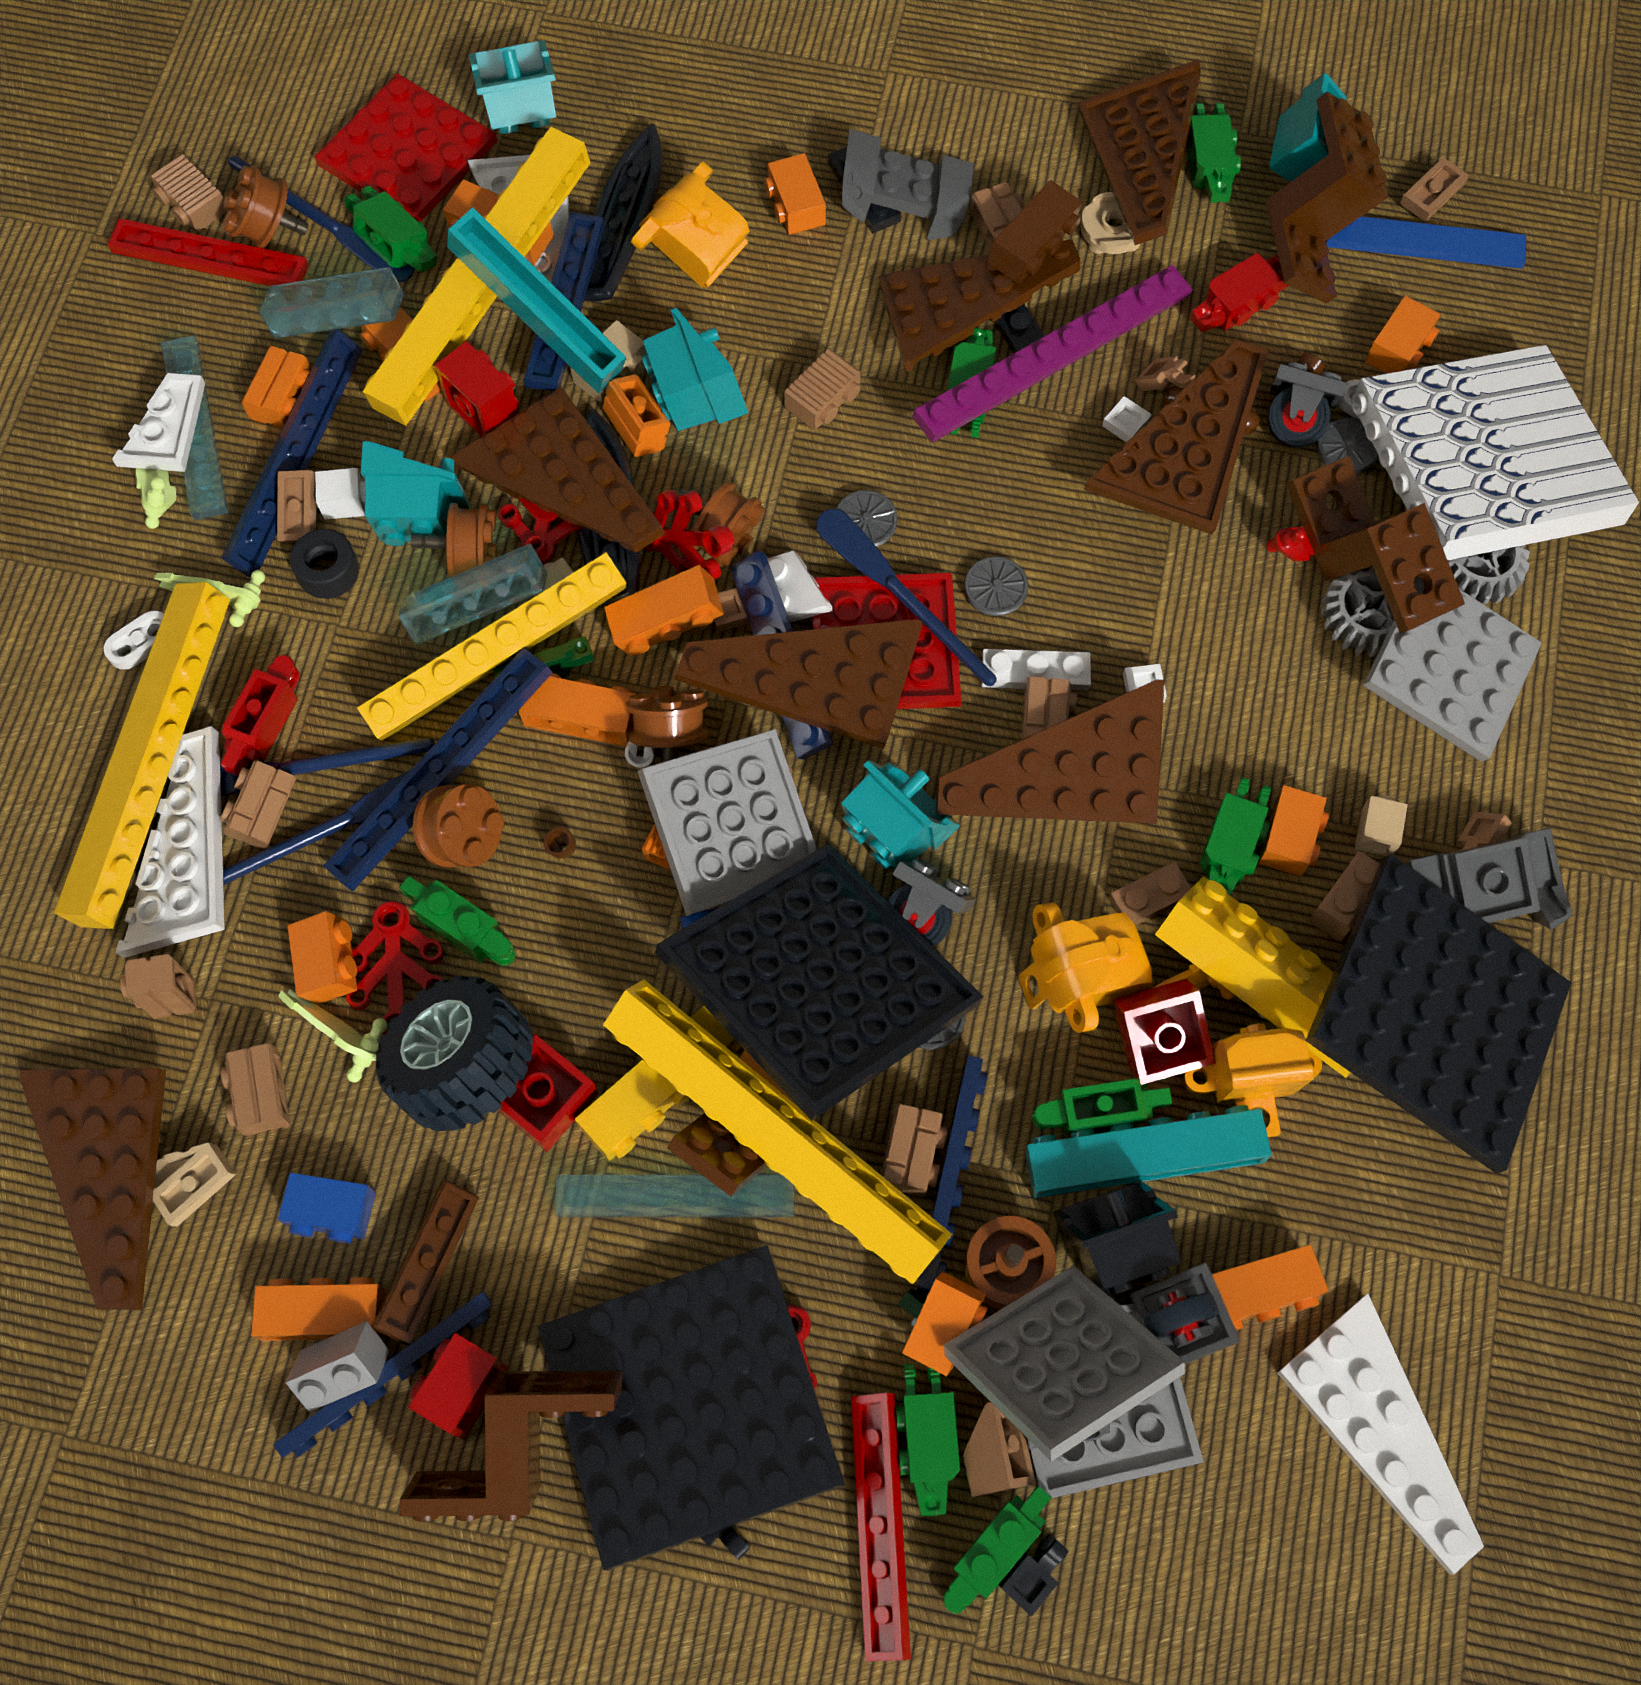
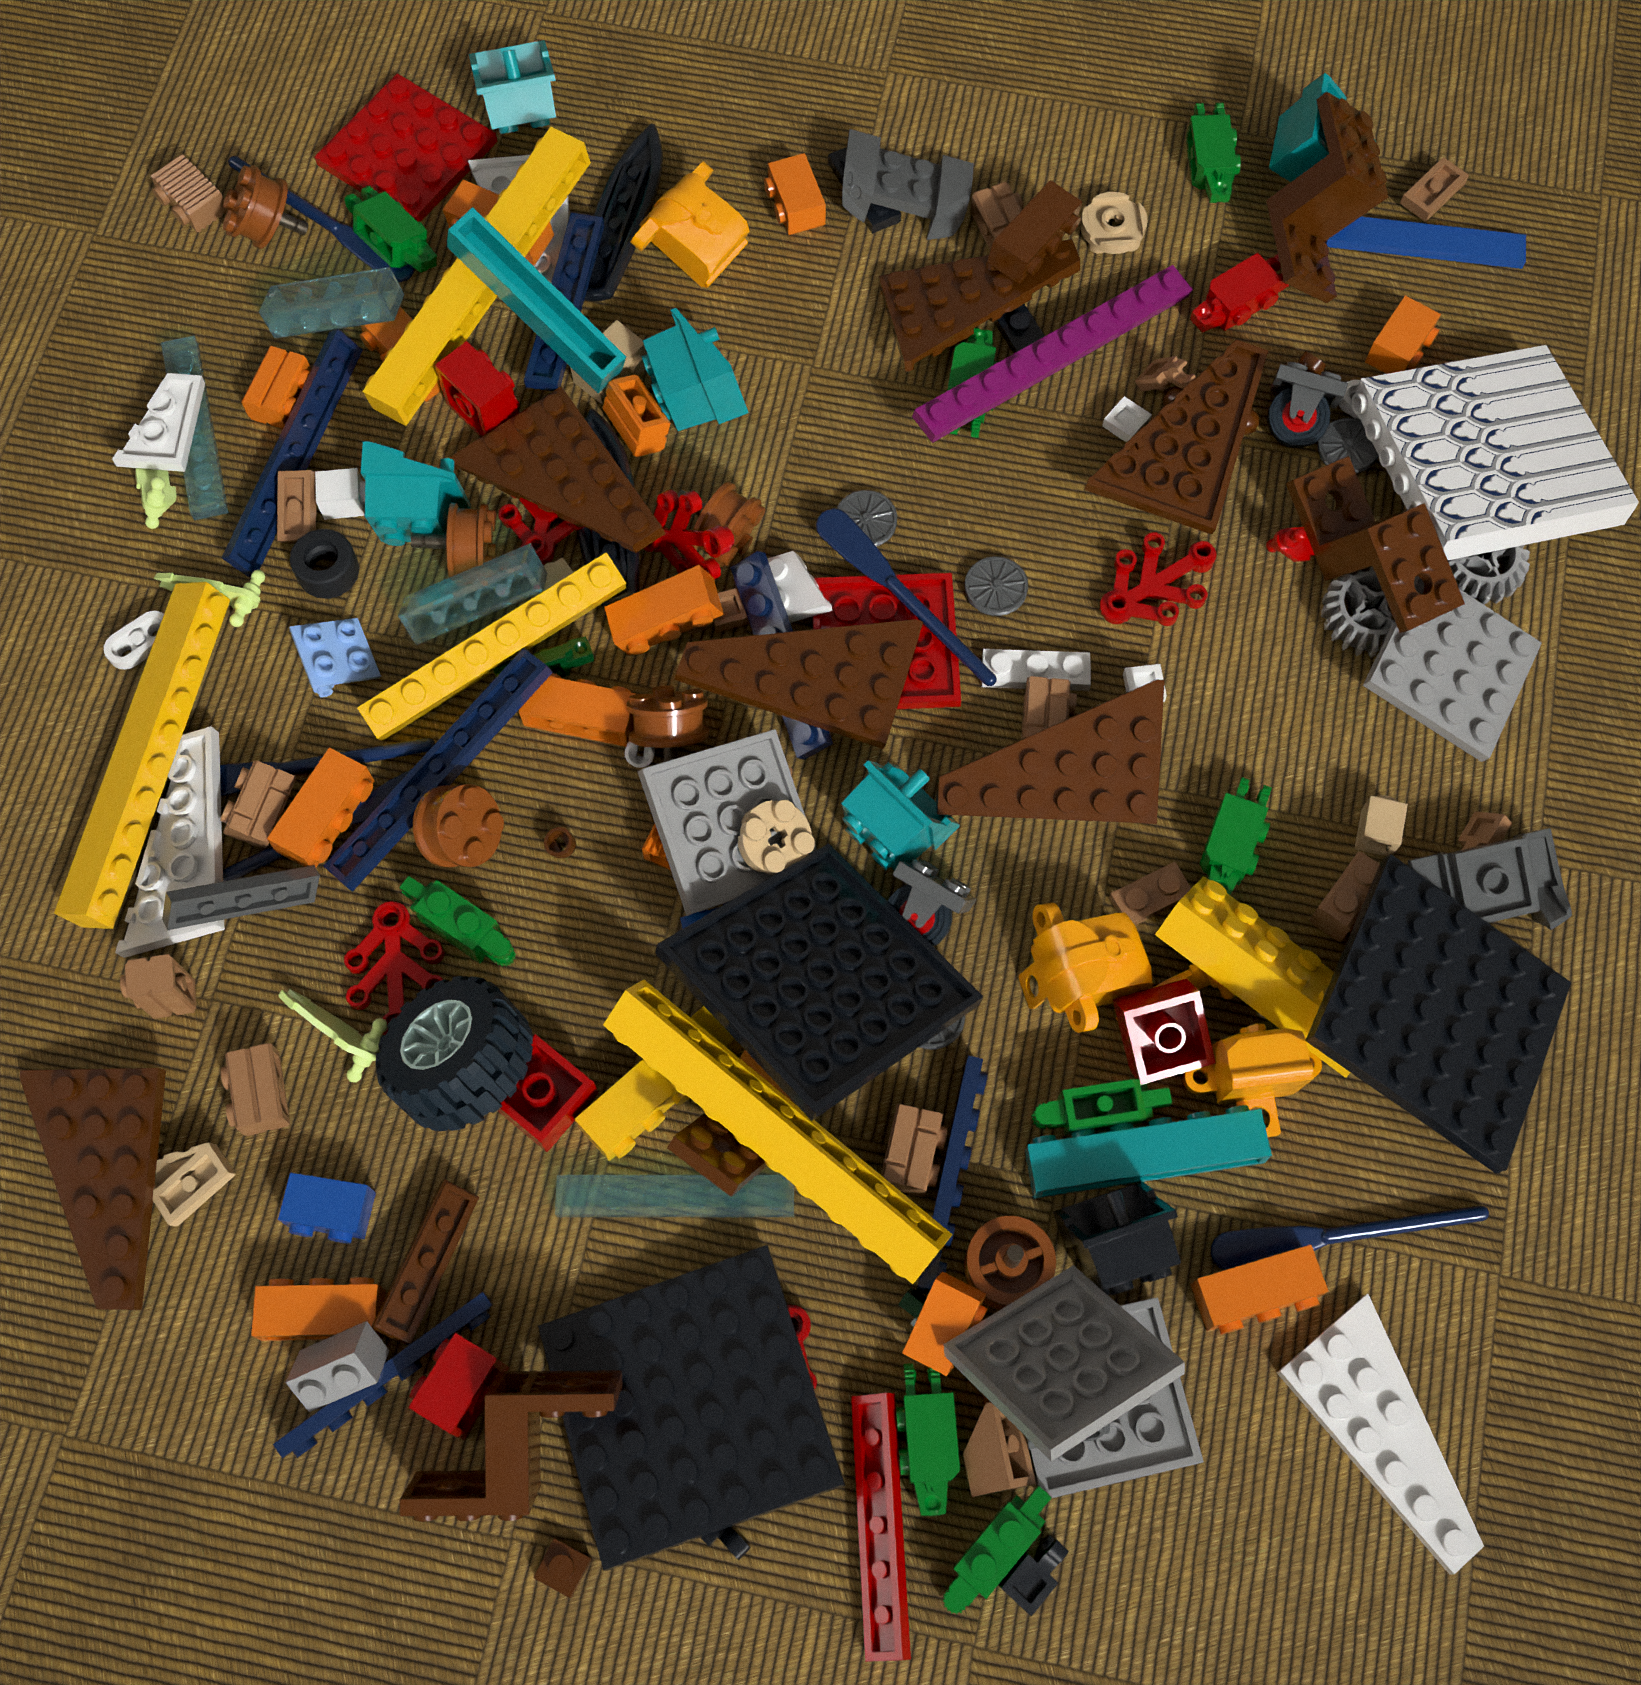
red plate [107,218,309,292] -> none
red hinge [221,654,301,777] -> none
orange brick [287,911,357,1004] -> none
medium nougat brick [784,348,861,430] -> none
reddish brown wing [1078,59,1201,245] -> none
dark grey plate [1131,1263,1242,1364] -> none
orange brick [1258,785,1329,877] -> none
none -> dark grey plate [162,865,320,930]
none -> orange brick [267,747,374,868]
none -> light blue hinge [289,618,381,697]
none -> reddish brown plate [533,1538,592,1598]
none -> tan plate [738,800,815,876]
none -> red plant [1099,532,1217,626]
none -> dark blue piece [1211,1205,1489,1270]

